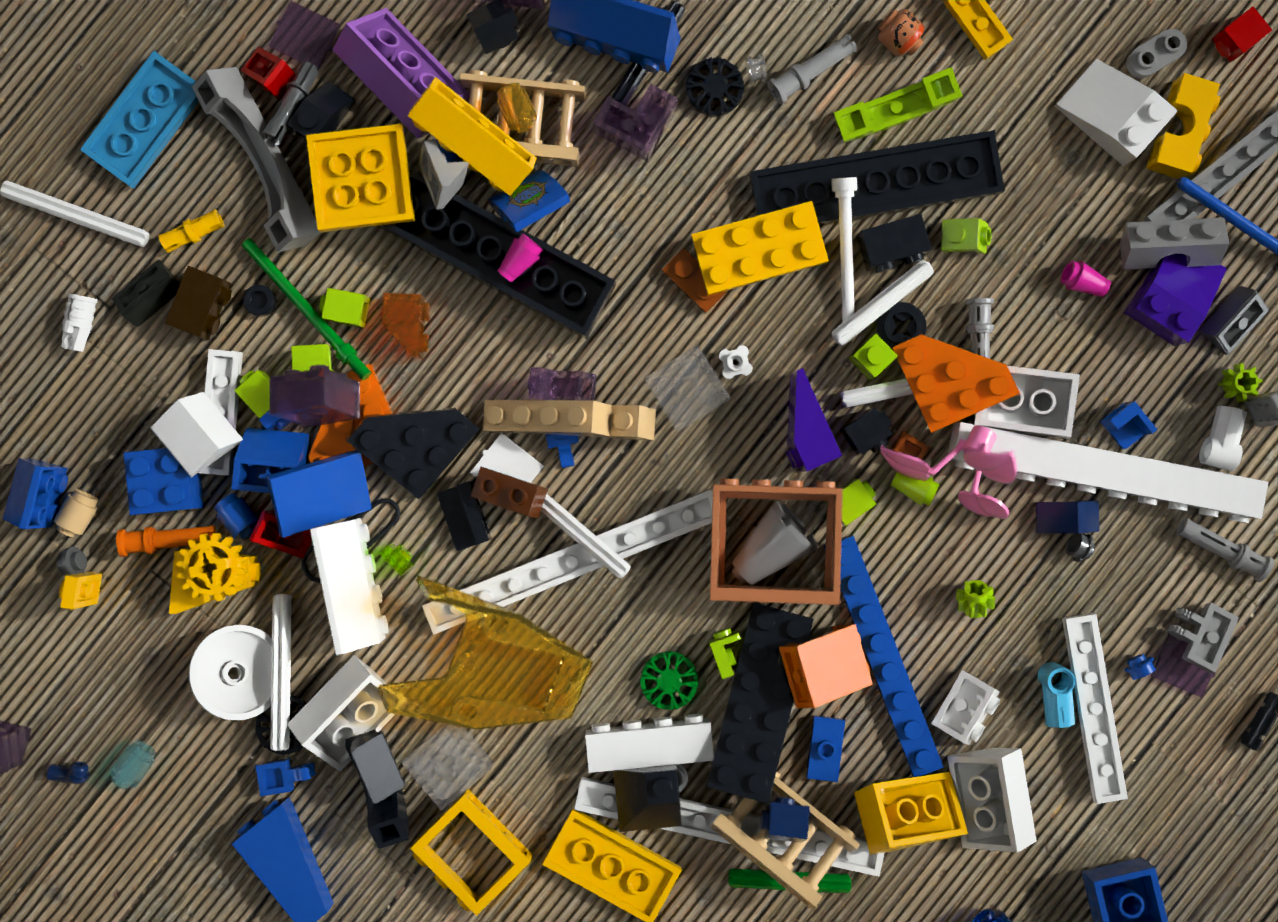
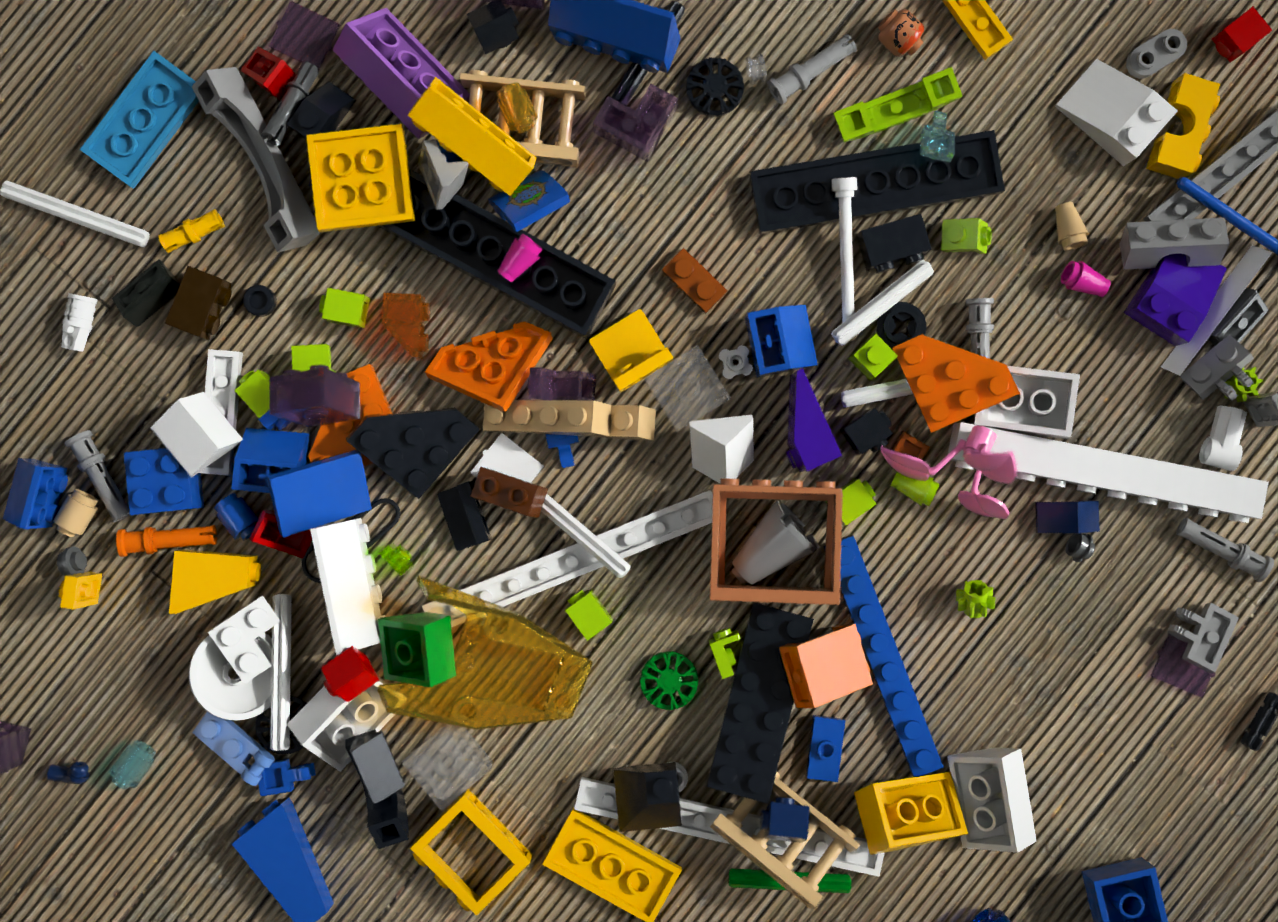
yellow gear [176,533,249,602] -> none
green bar [241,238,372,381] -> none
white brick [585,714,714,773] -> none
yellow plate [691,201,829,296] -> none
white bracket [931,670,1000,745] -> none
medium azure piece [1038,662,1075,728] -> none
white plate [1062,613,1128,804] -> none
blue panel [1100,401,1157,449] -> none
blue plate [1124,653,1156,680] -> none
none -> light grey pin [64,430,130,523]
none -> medium blue plate [192,712,275,786]
none -> white plate [208,595,281,684]
none -> red brick [321,646,379,702]
none -> green slope [378,612,456,688]
none -> orange plate [425,321,553,413]
none -> lime brick [565,590,613,641]
none -> yellow bracket [589,309,674,393]
none -> white slope [689,415,754,483]
none -> blue slope [745,305,818,378]
none -> clear light blue plate [920,110,955,163]
none -> tan cone [1055,202,1089,251]
none -> white sticker [1161,245,1273,376]
none -> light grey hinge [1180,334,1254,401]

